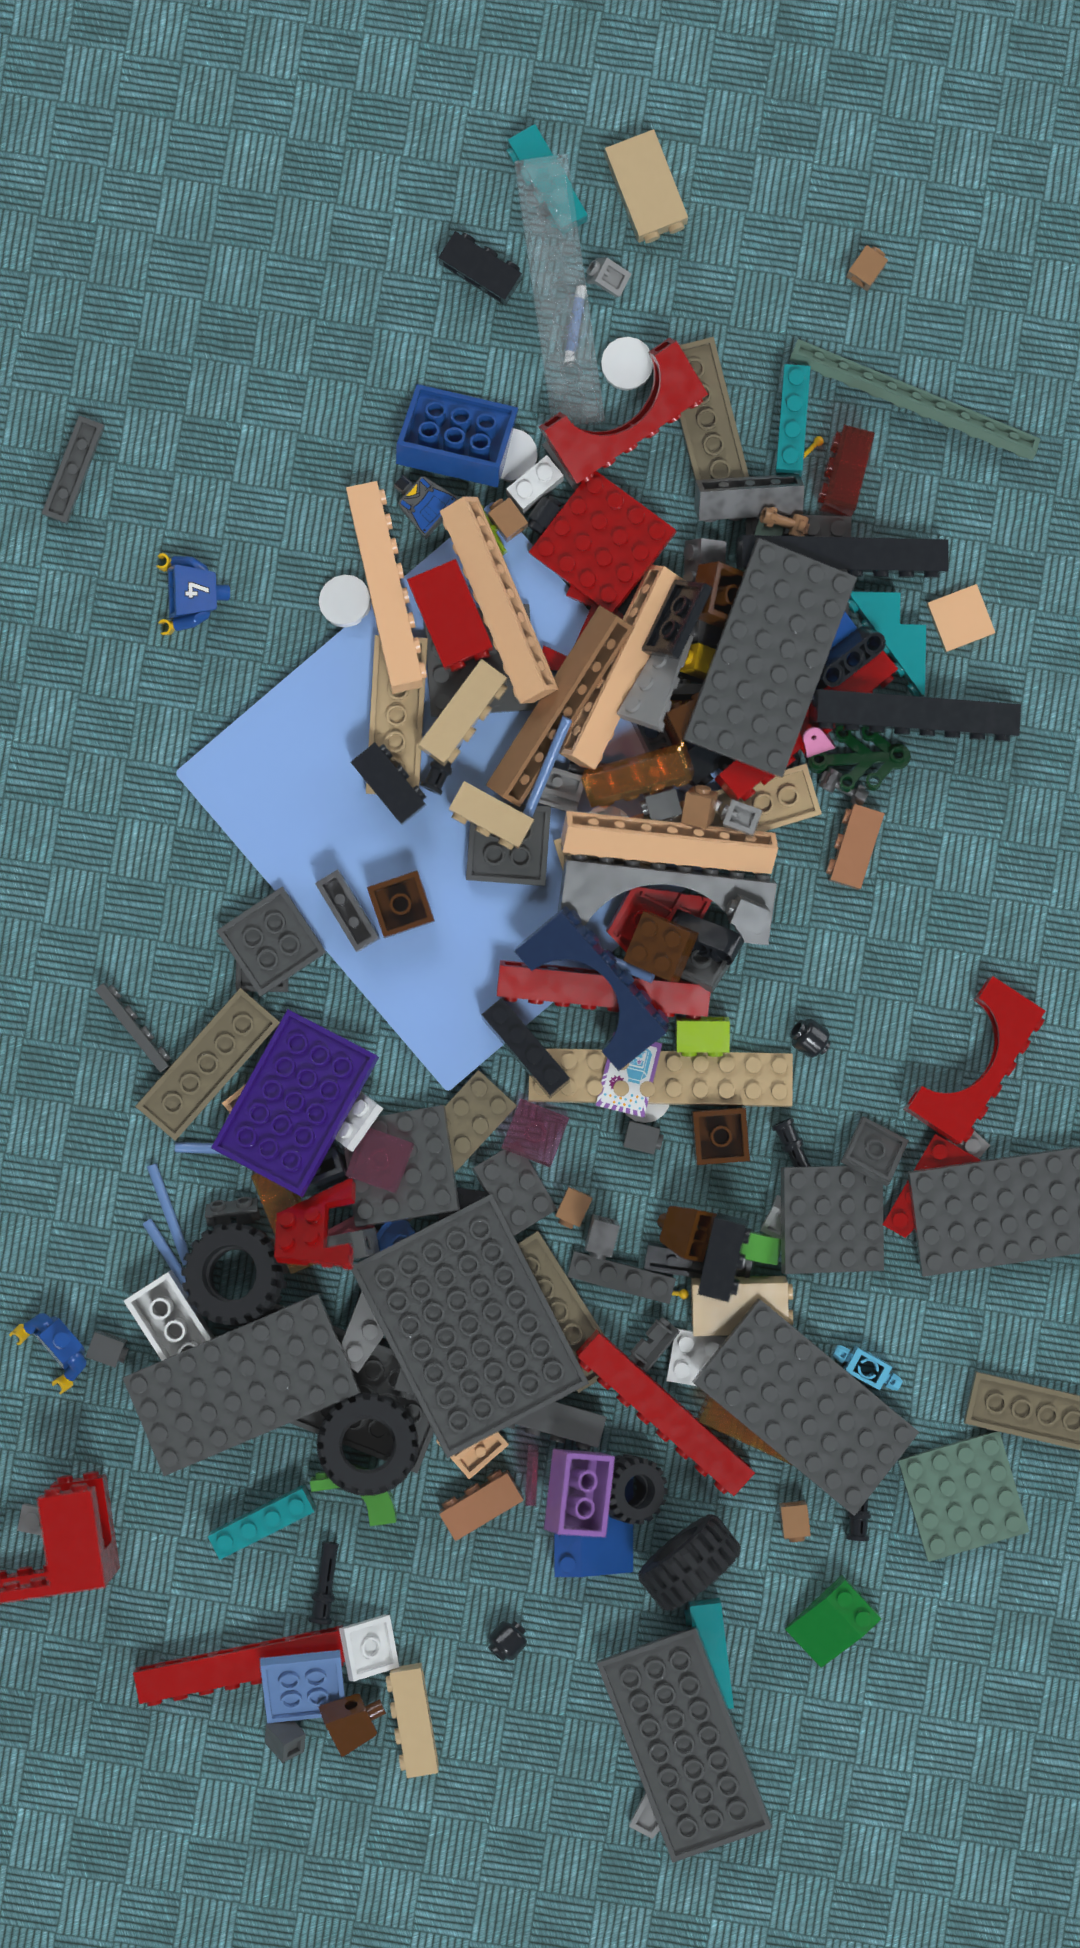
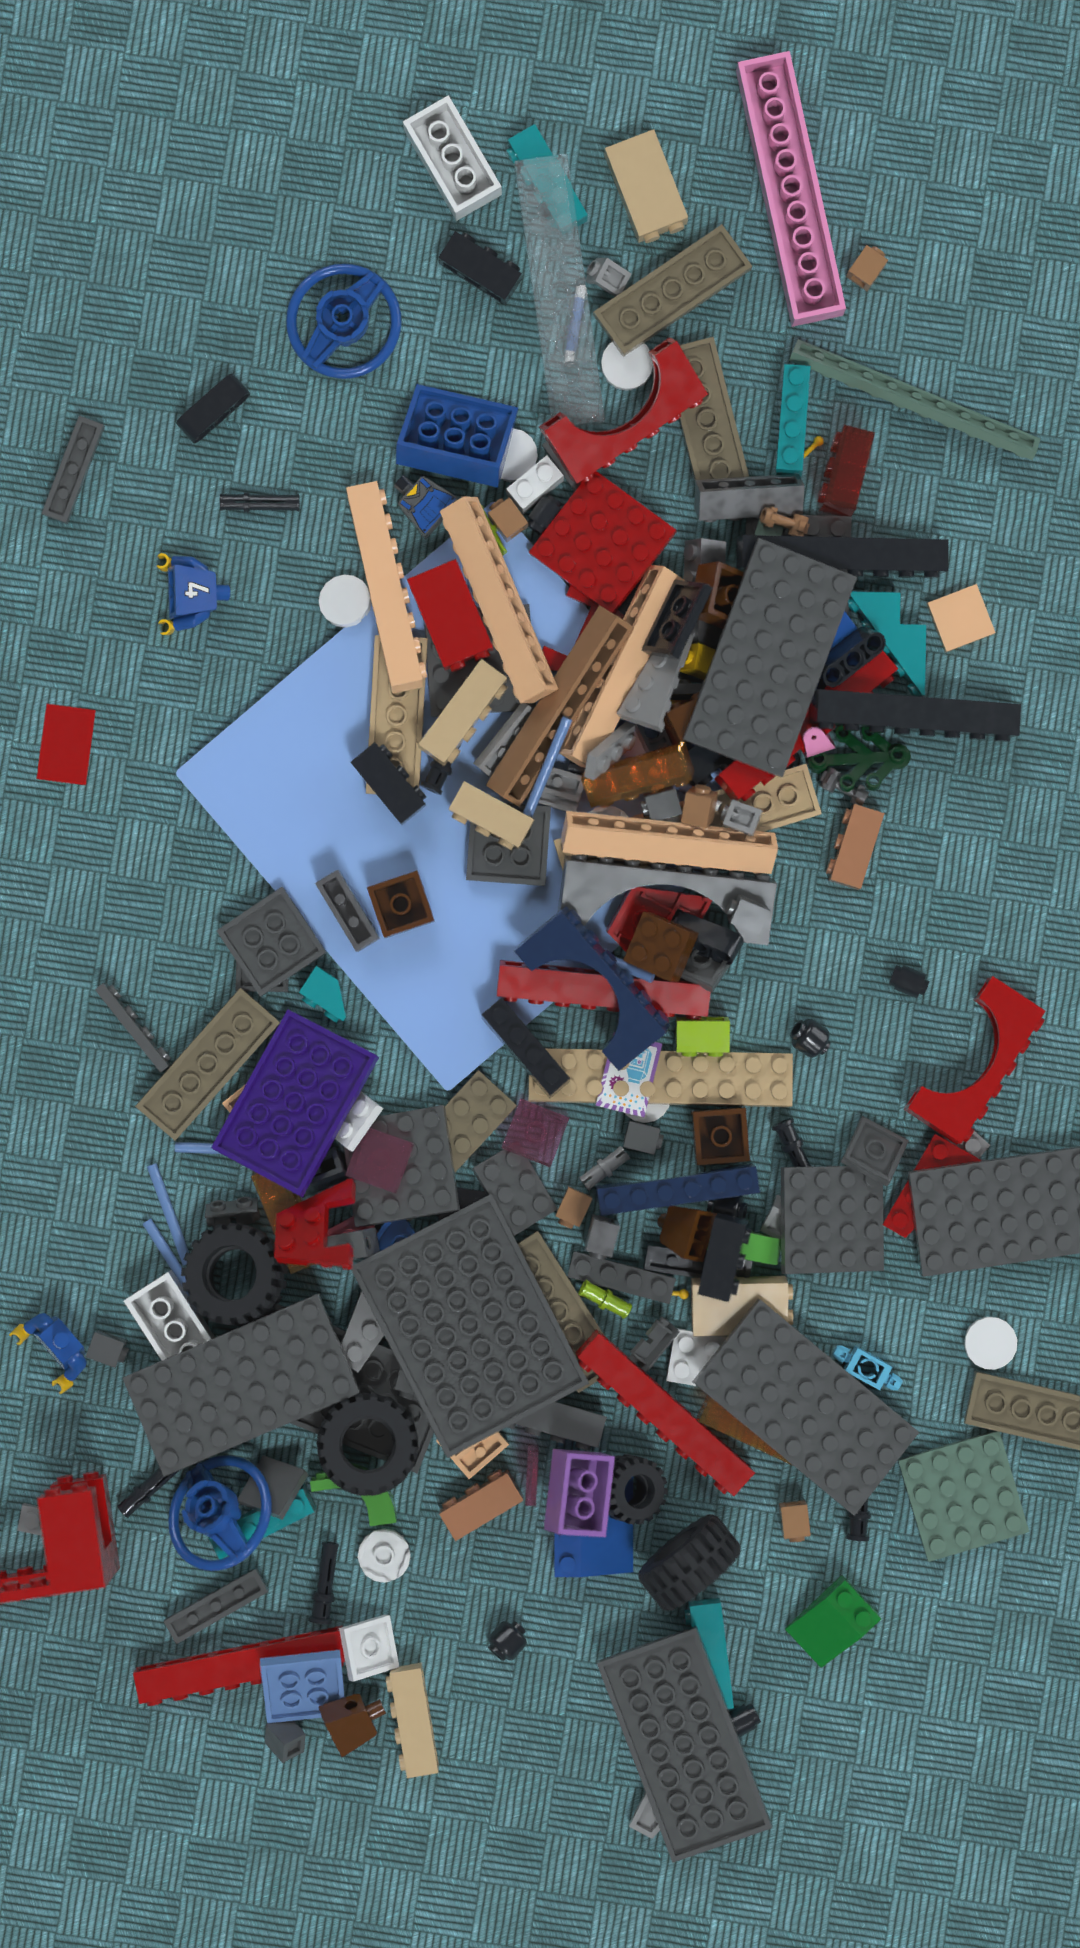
none -> red sticker [36,704,96,785]
none -> black pin [117,1467,181,1518]
none -> dark grey plate [163,1567,269,1644]
none -> blue piece [168,1455,272,1571]
none -> black beam [176,373,250,444]
none -> black pin [220,492,300,513]
none -> dark grey tile [238,1455,308,1520]
none -> blue piece [286,264,401,379]
none -> teal slope [299,966,347,1023]
none -> white tile [358,1528,411,1583]
none -> white brick [403,95,502,221]
none -> light grey plate [473,703,533,777]
none -> lime pin [578,1280,632,1319]
none -> light grey pin [579,1145,631,1191]
none -> light grey plate [584,721,636,781]
none -> dark tan plate [593,225,753,357]
none -> dark blue arch [596,1163,760,1216]
none -> black head [707,1196,747,1219]
none -> black brick [730,1703,761,1737]
none -> bright pink brick [736,51,846,327]
none -> black brick [889,965,930,998]
none -> white tile [964,1316,1017,1370]

